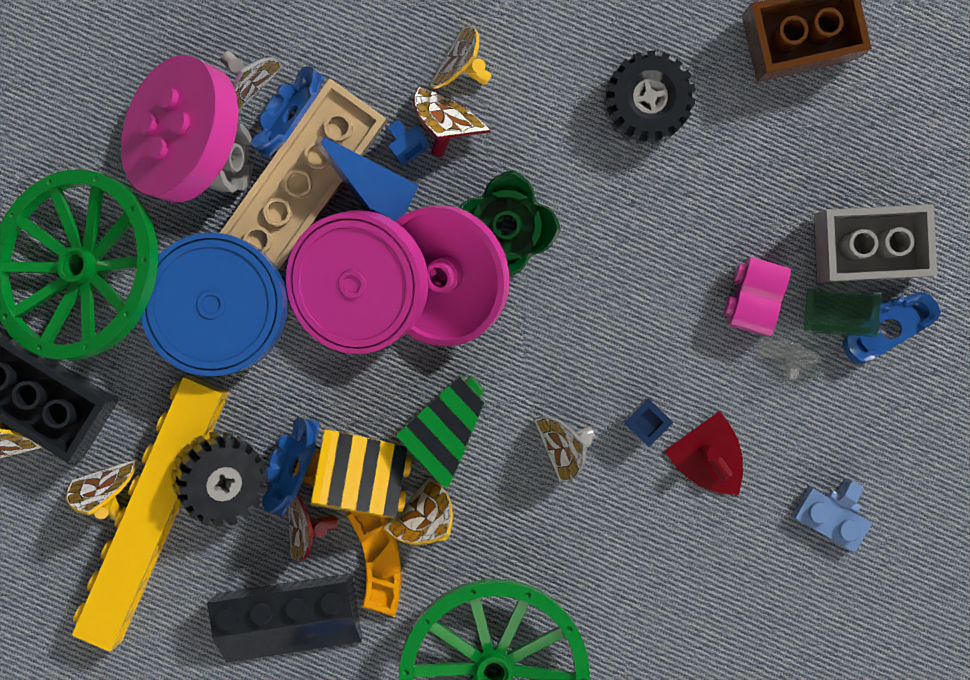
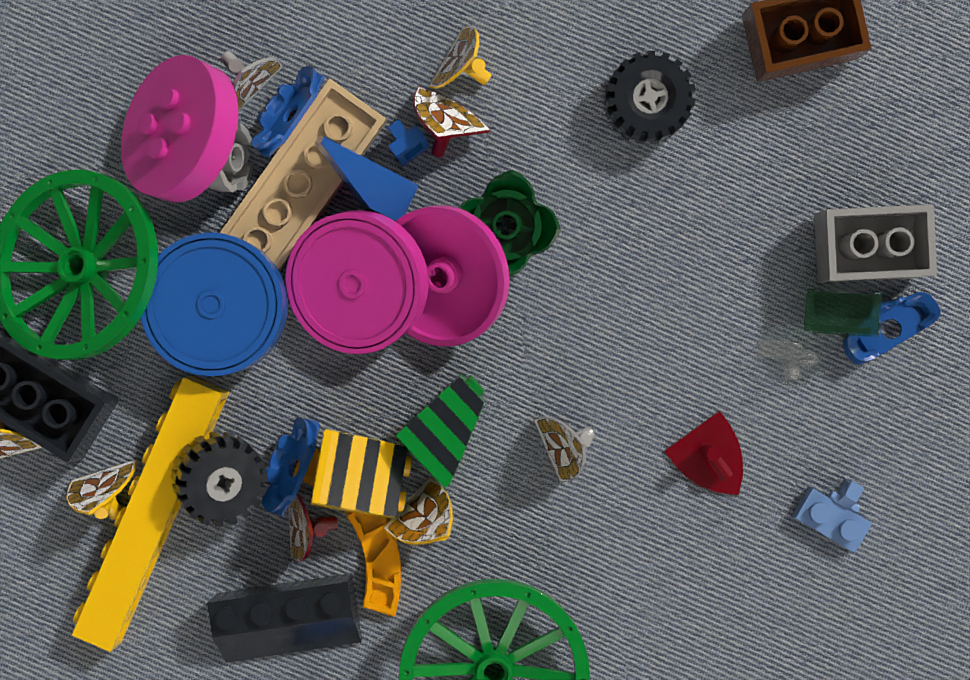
dark blue tile [623,397,674,447] -> none
dark pink brick [723,257,791,337] -> none

